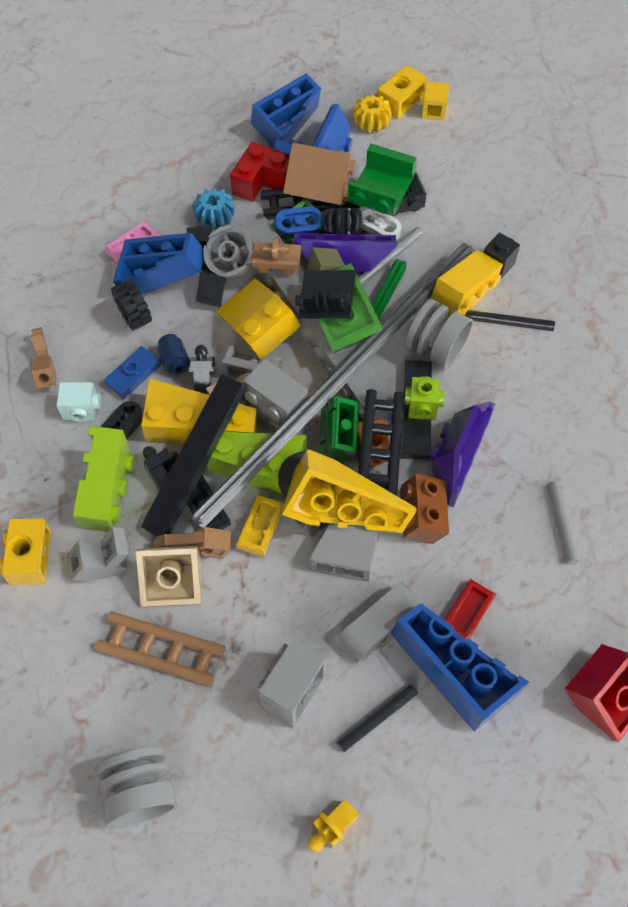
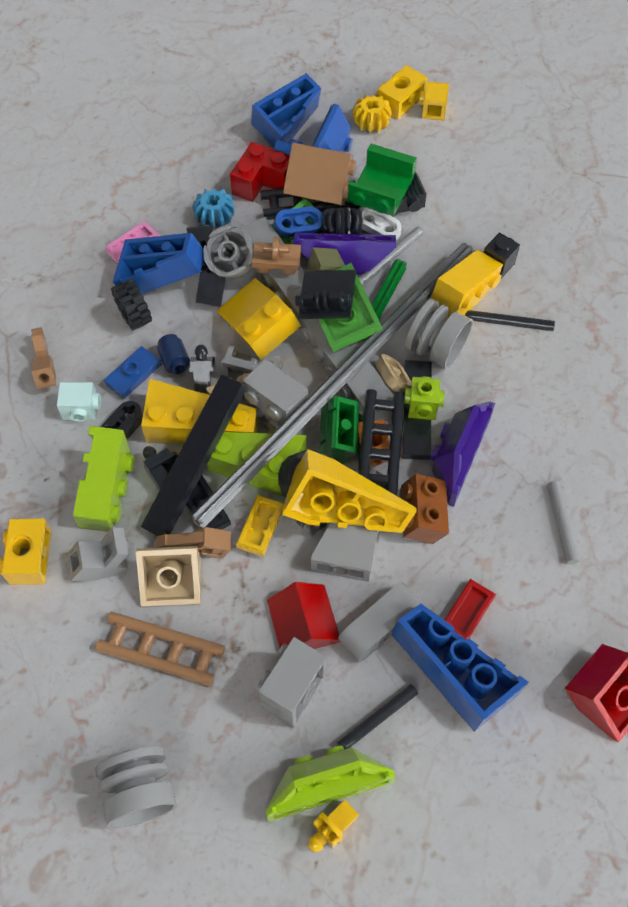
none -> lime wedge [265,746,396,822]
none -> red slope [267,582,341,649]
none -> tan plate [375,354,412,394]

